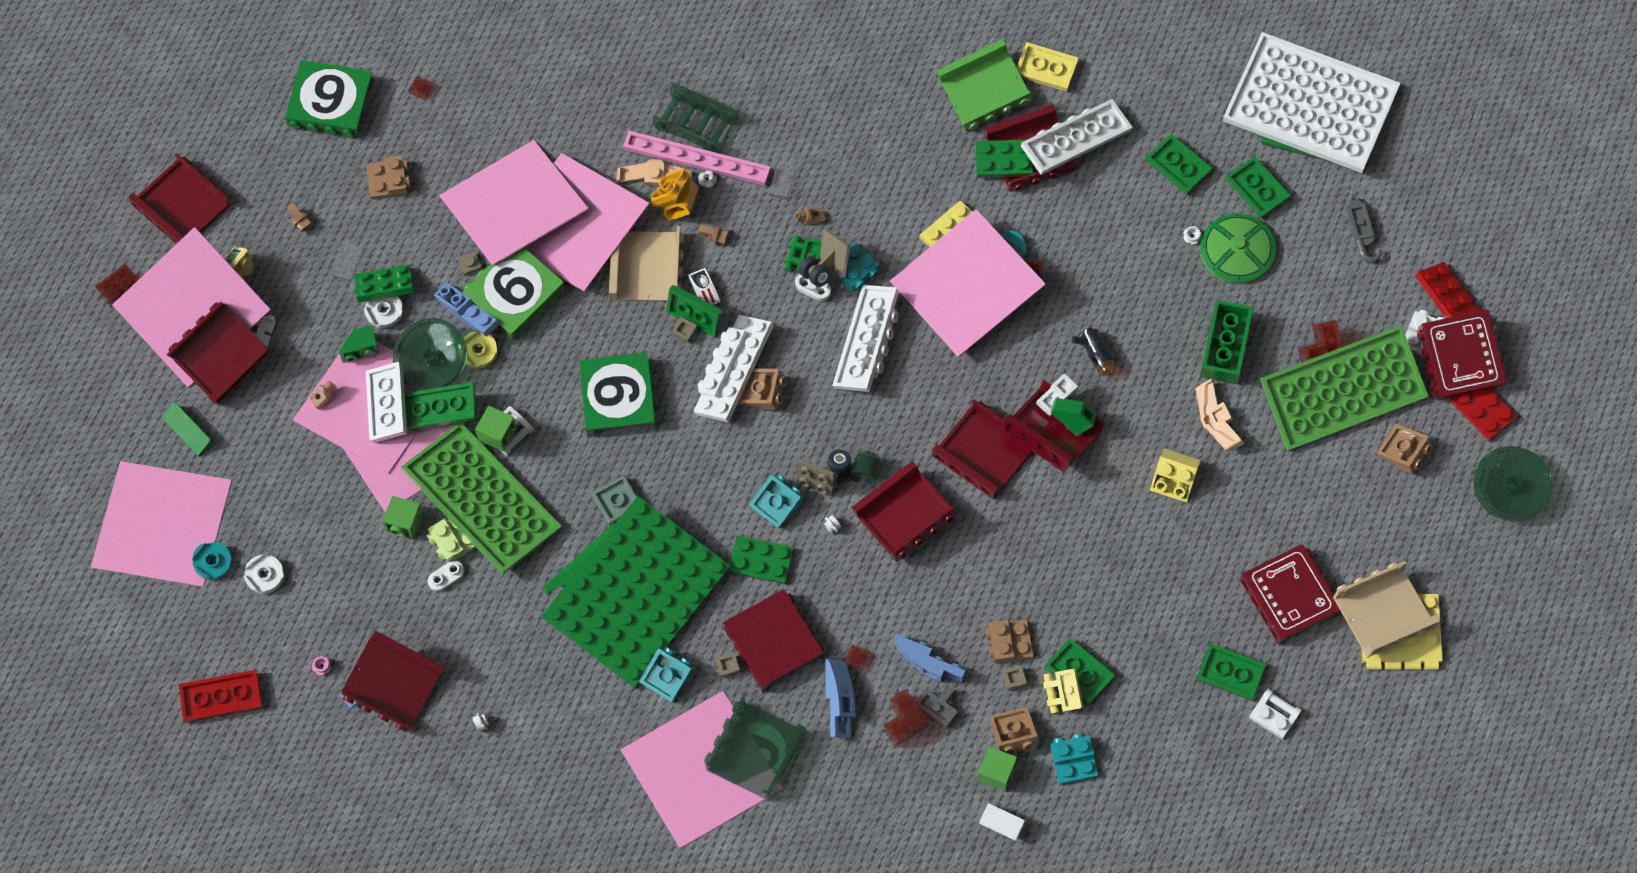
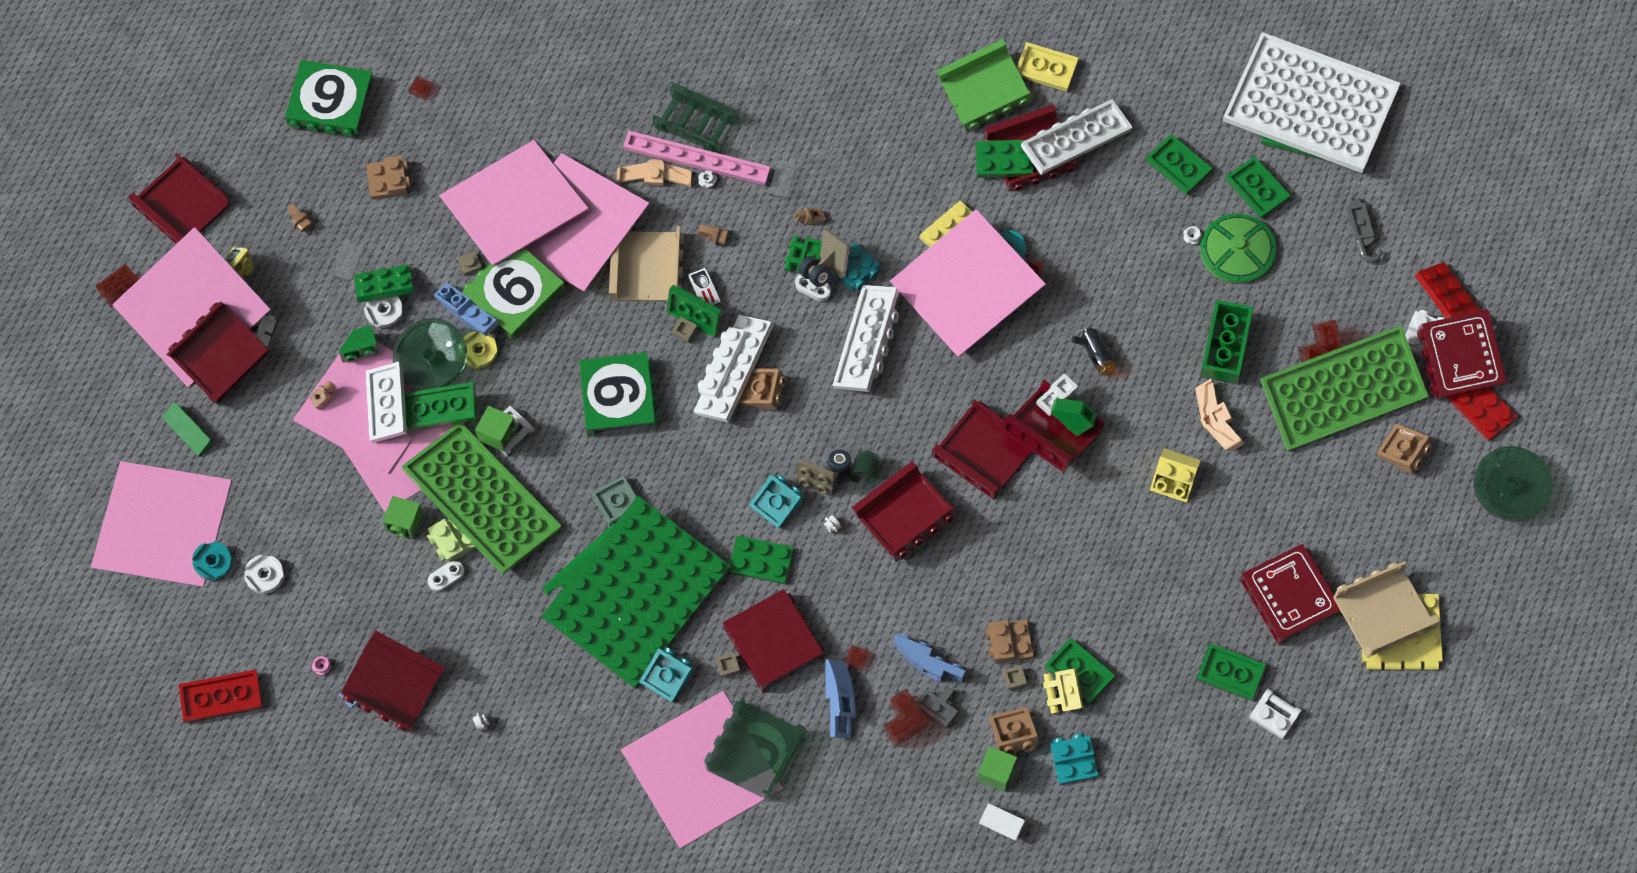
light orange piece [651,168,699,221] -> none

